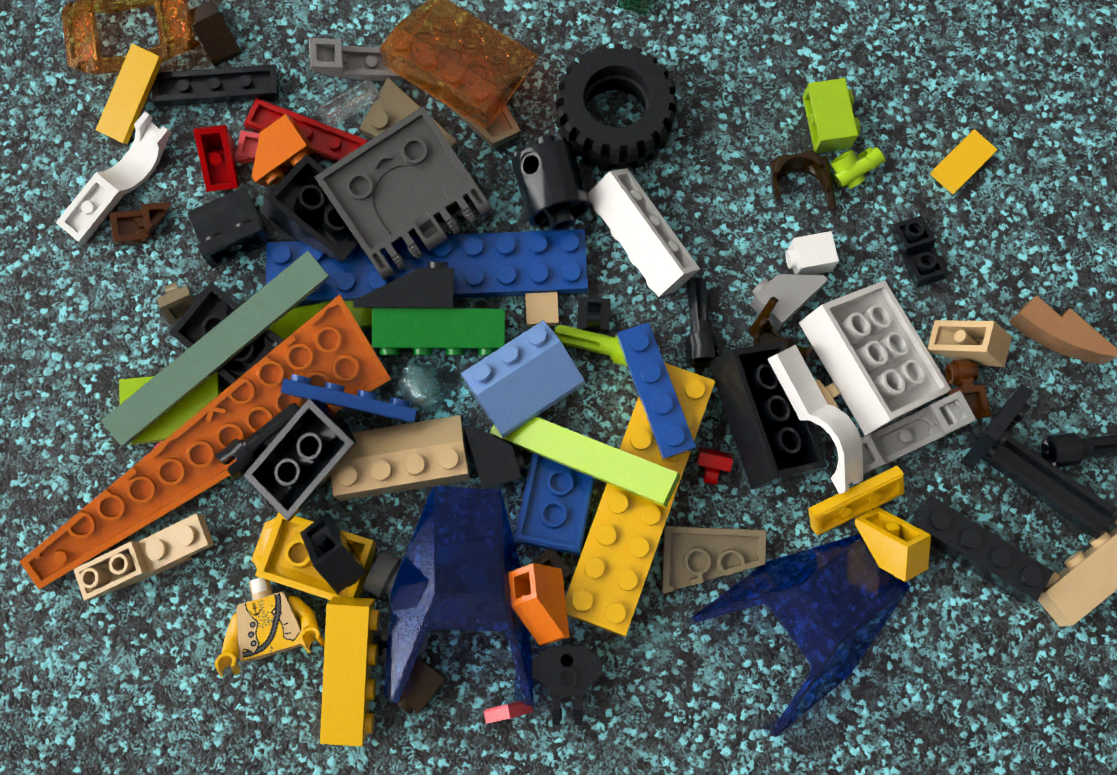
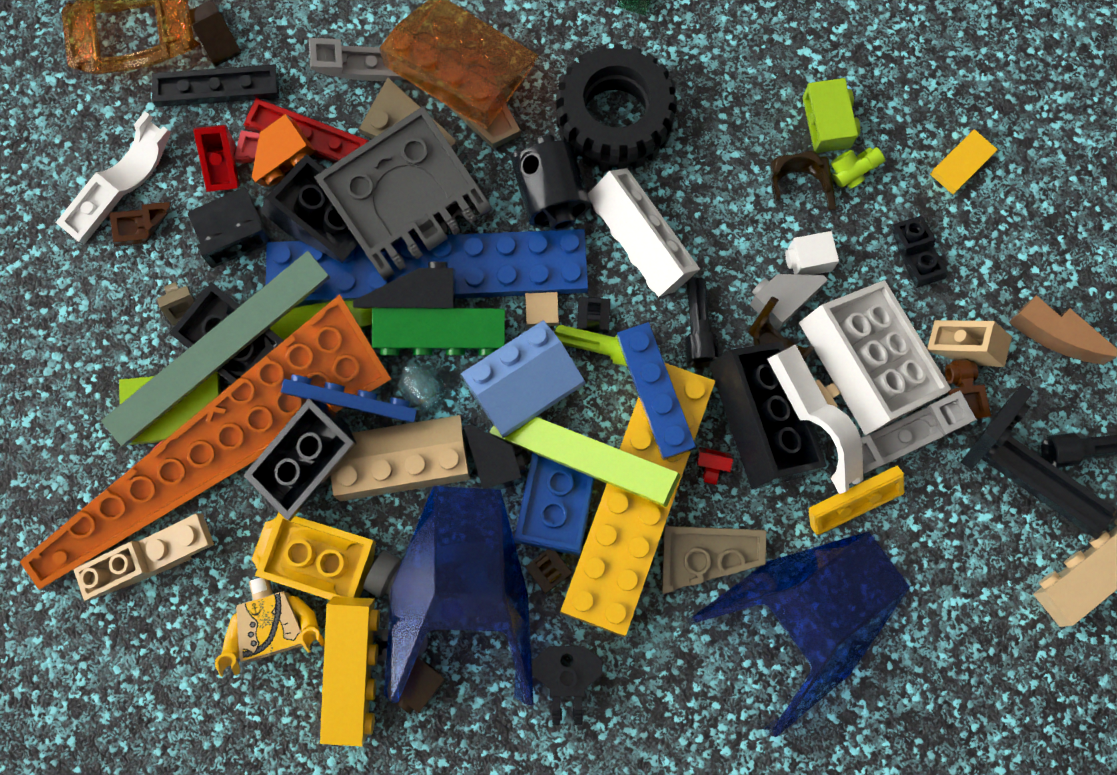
yellow tile [96,44,164,144] -> none
black piece [215,403,300,481] -> none
black slope [300,513,366,594] -> none
clear tile [316,79,380,127] -> none
coral tile [484,699,534,724] -> none
orange slope [508,563,570,646] -> none
yellow slope [855,507,931,582] -> none
black brick [909,496,1054,603] -> none

